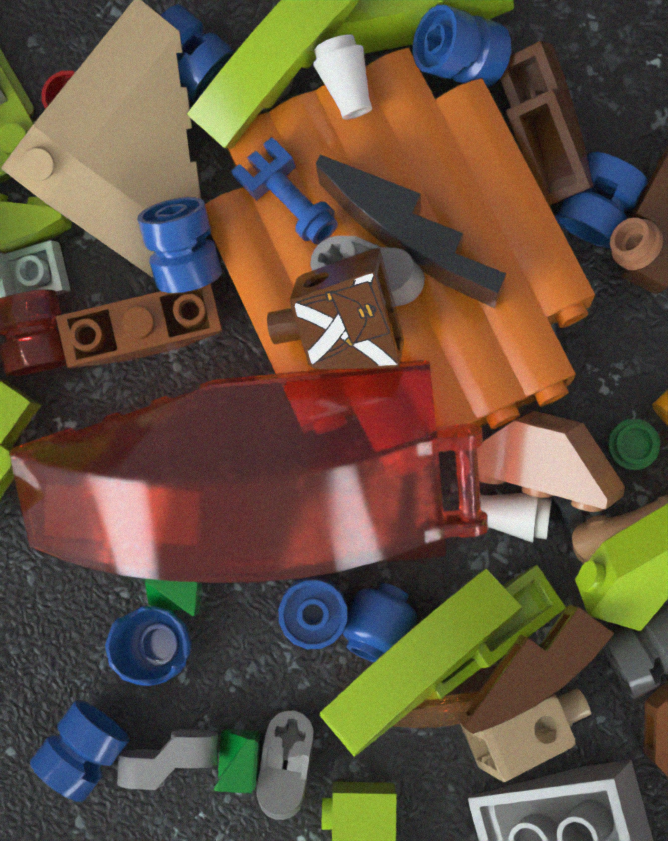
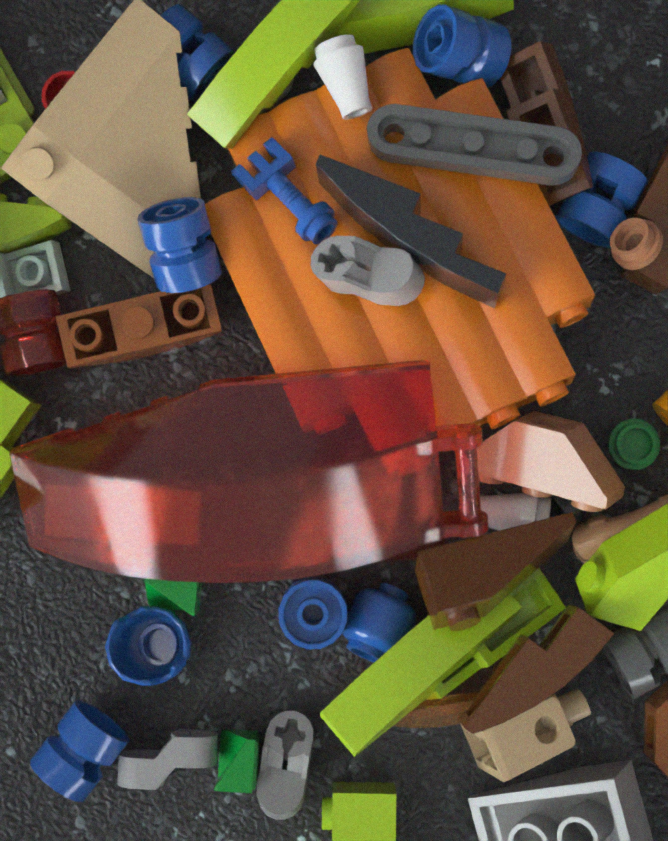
torso [267,247,404,369] -> none
none -> dark grey plate [367,104,582,185]
none -> reddish brown slope [415,512,576,631]

